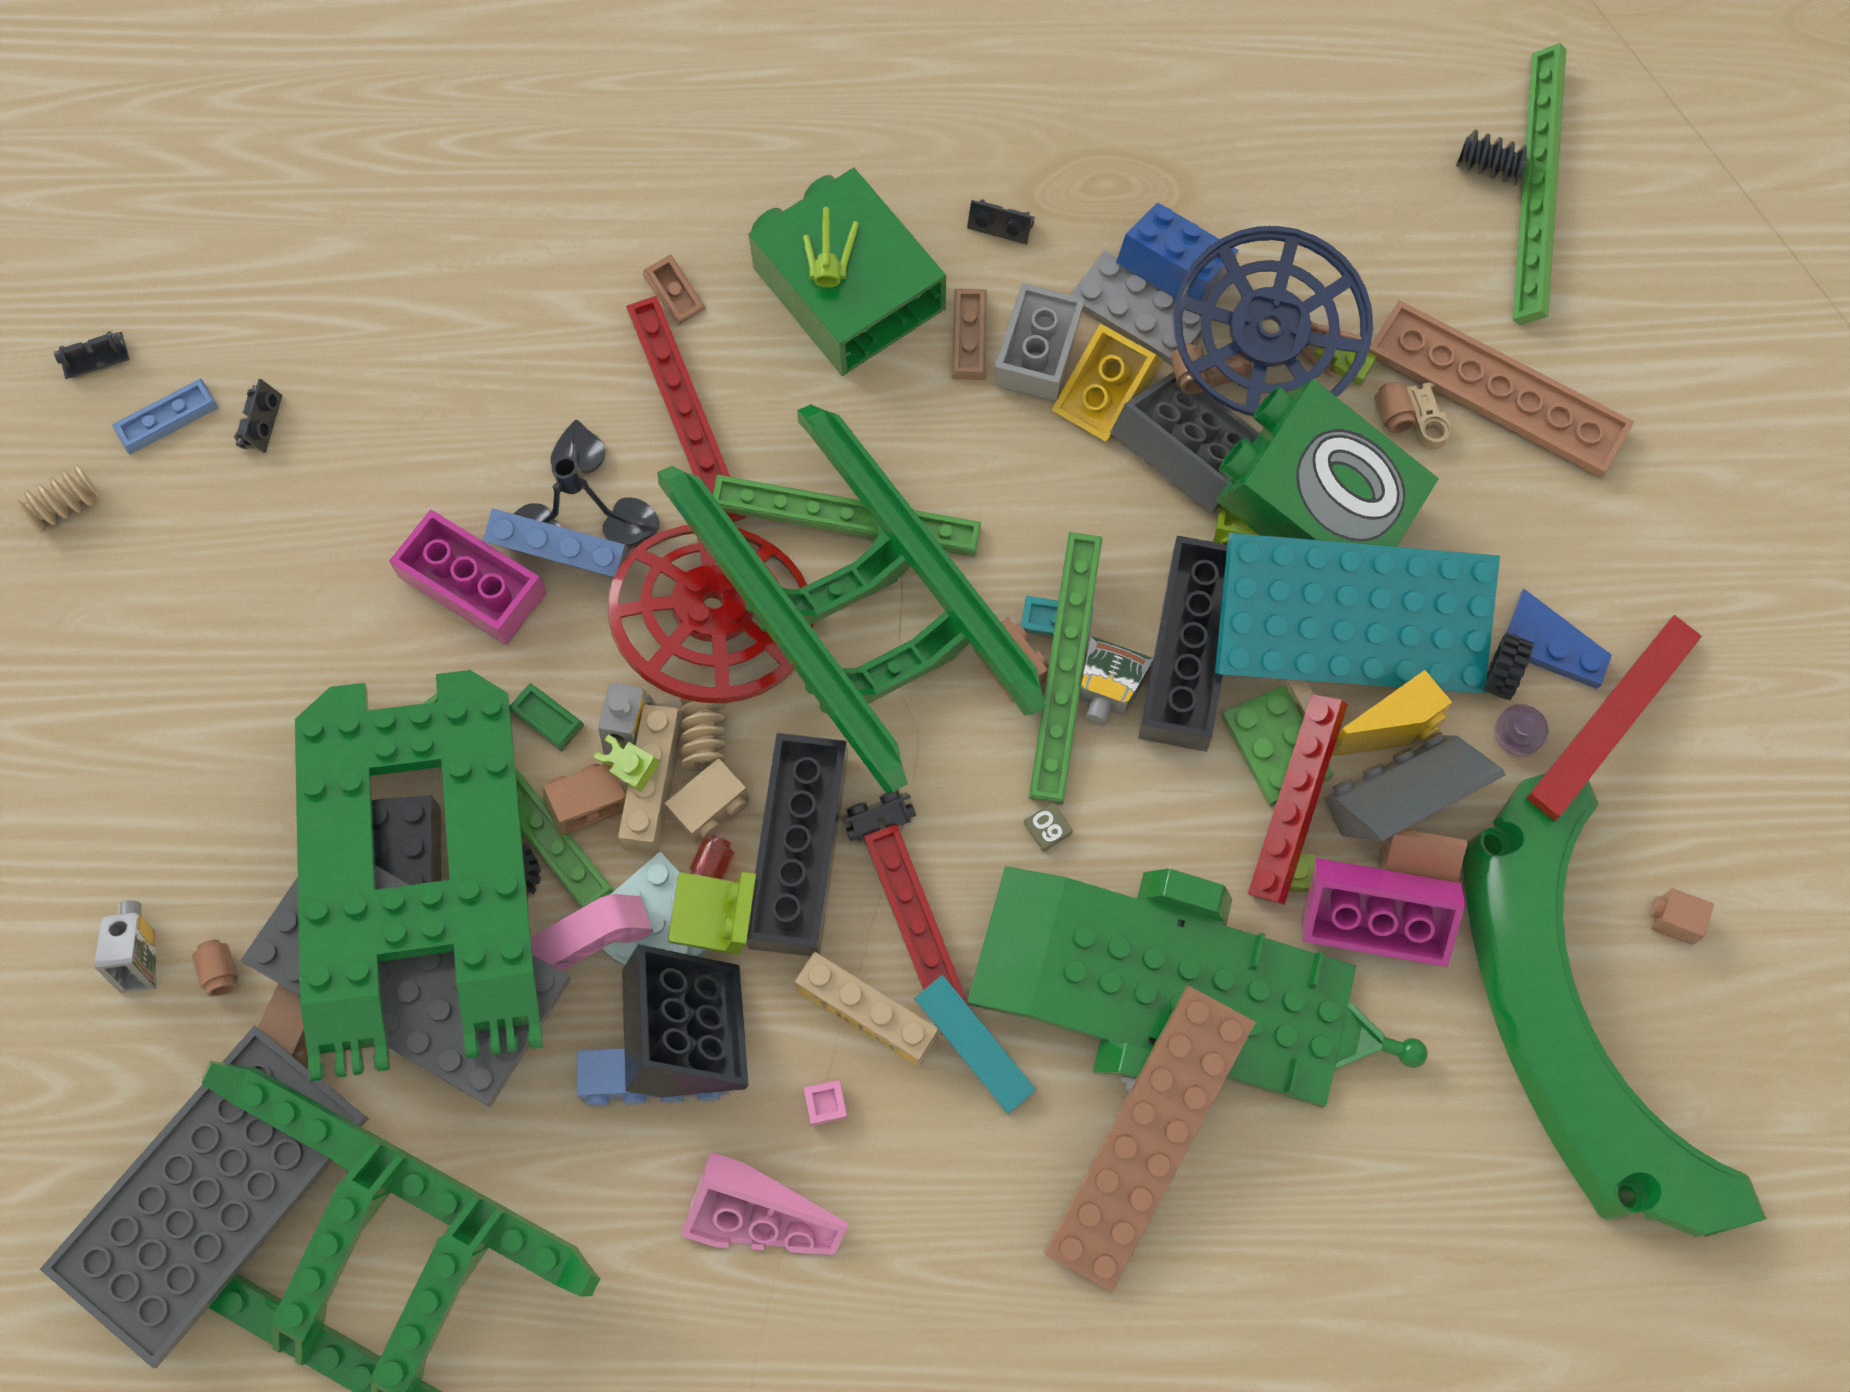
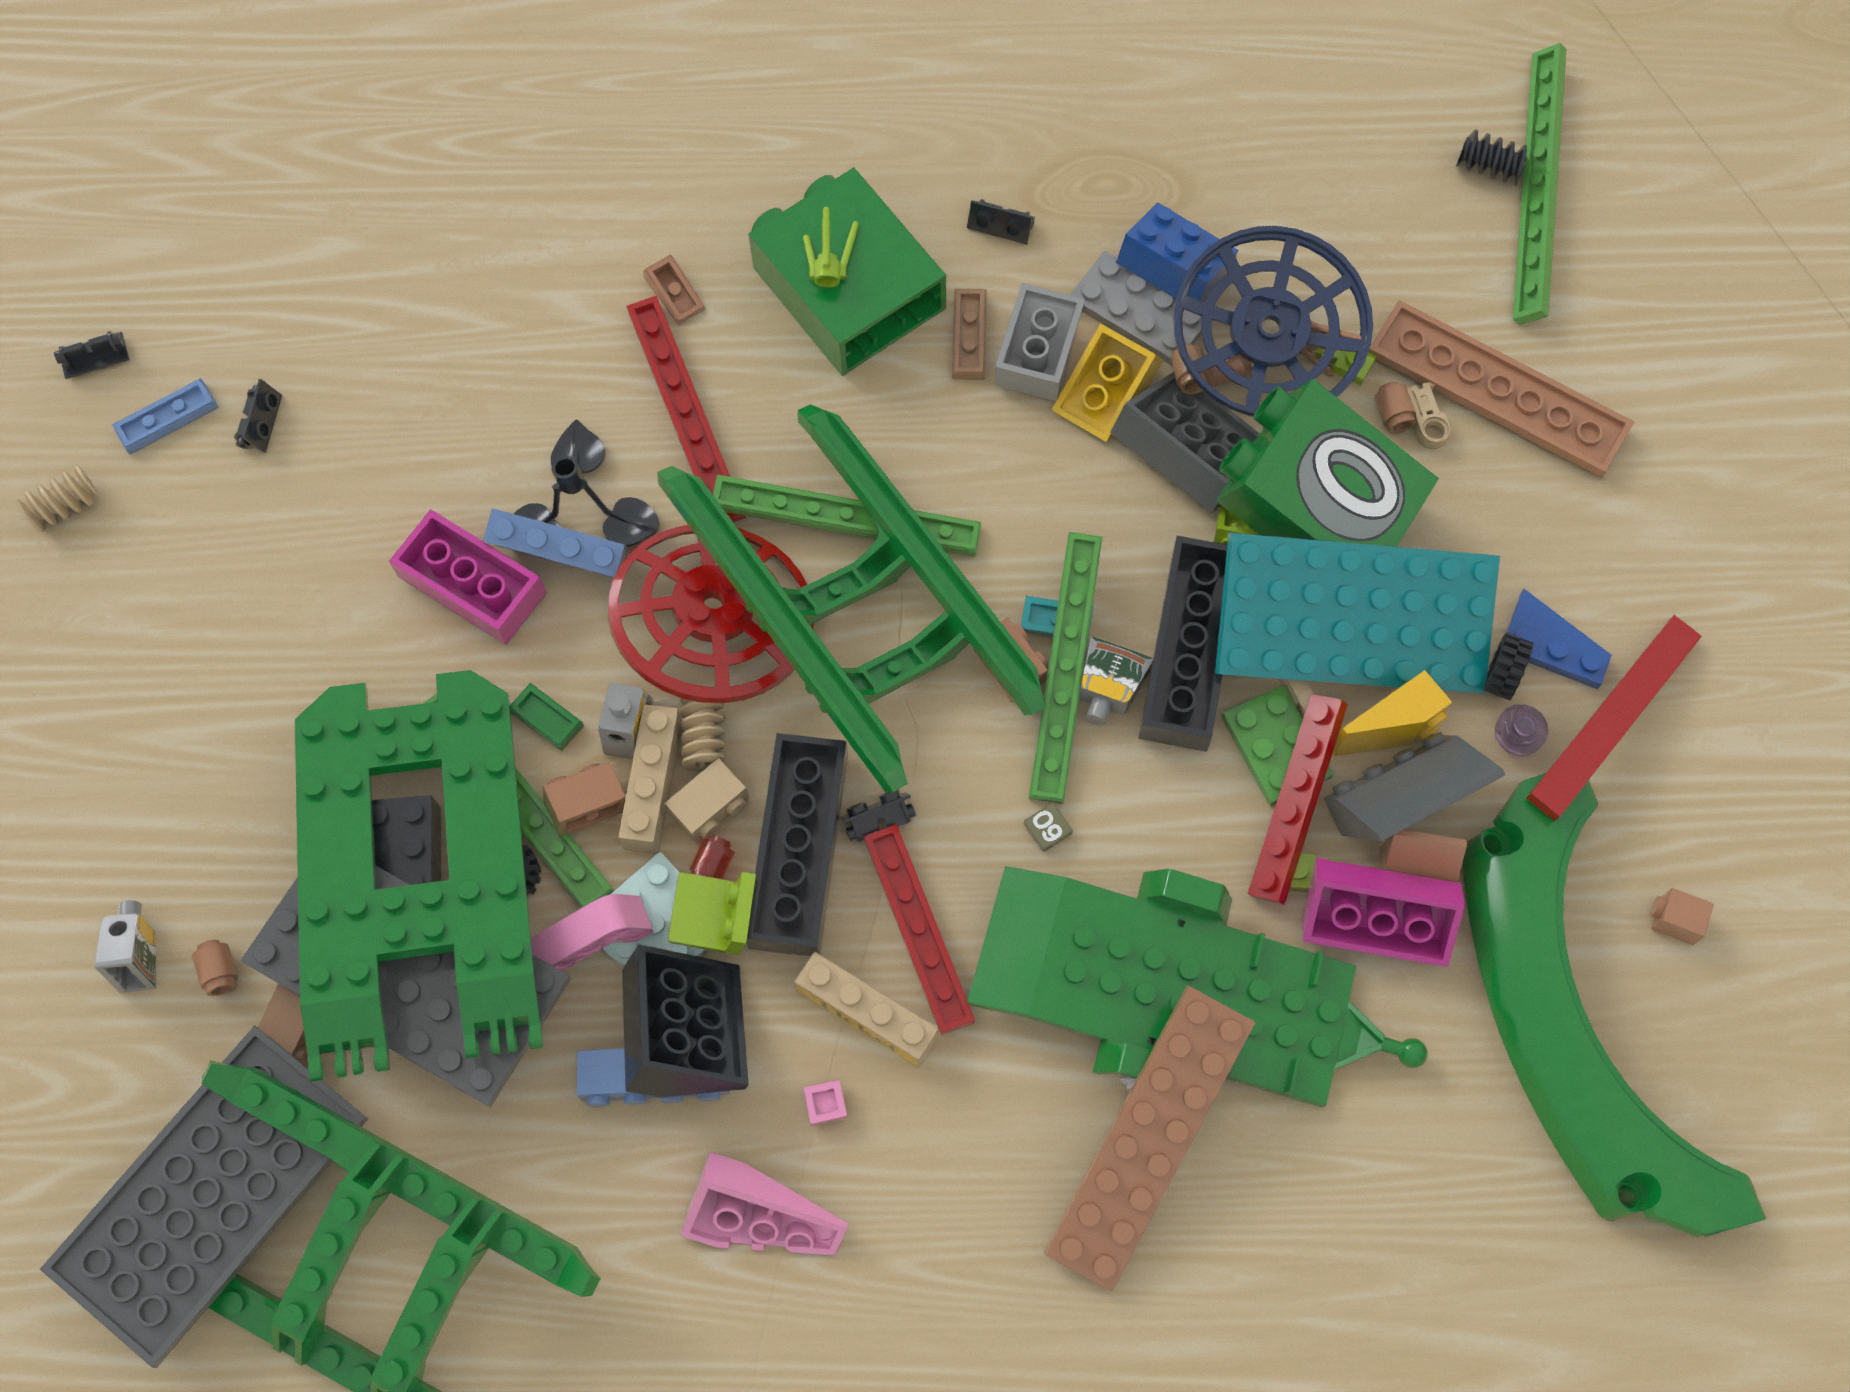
lime plate [594,734,661,791] -> none
teal tile [914,975,1036,1114] -> none

